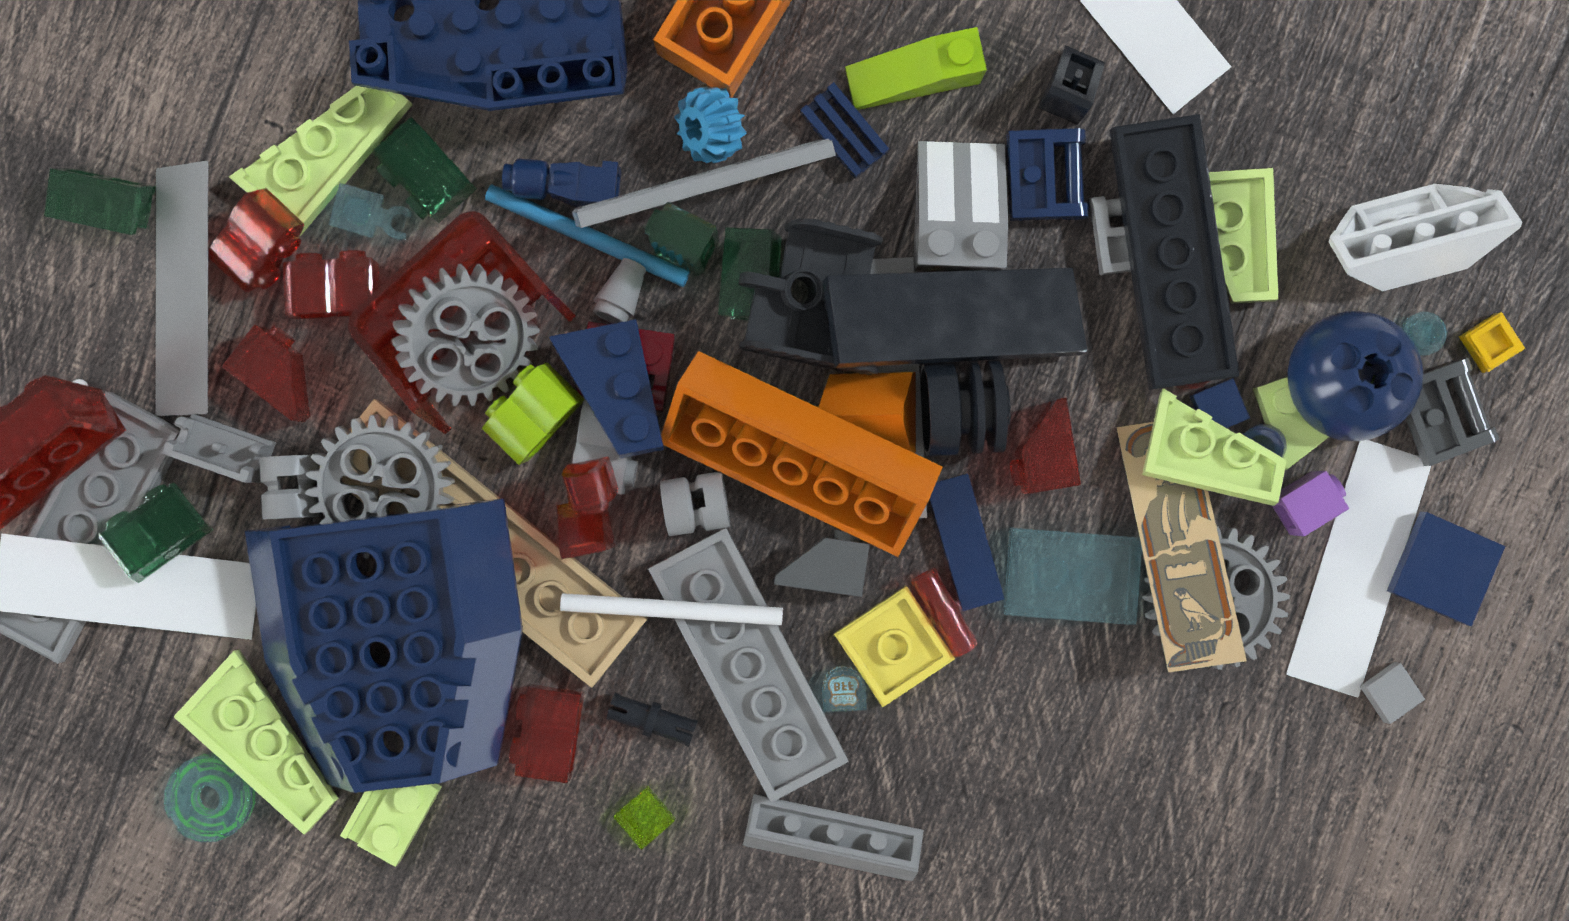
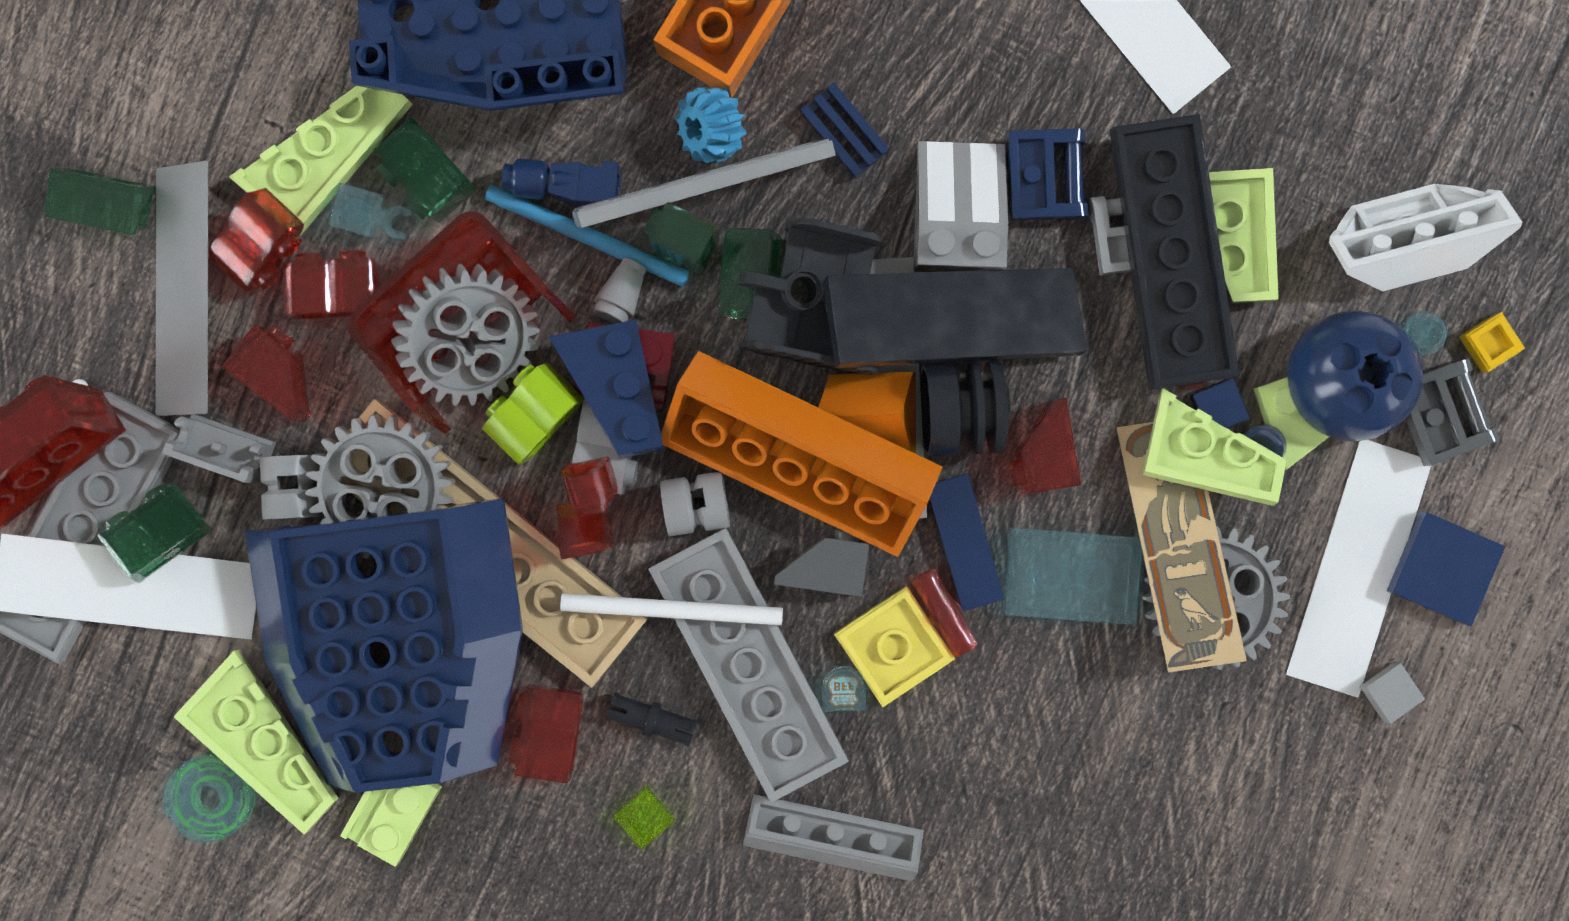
lime slope [845,27,987,110] -> none
black slope [1038,45,1105,125] -> none
medium lavender brick [1272,471,1349,536] -> none

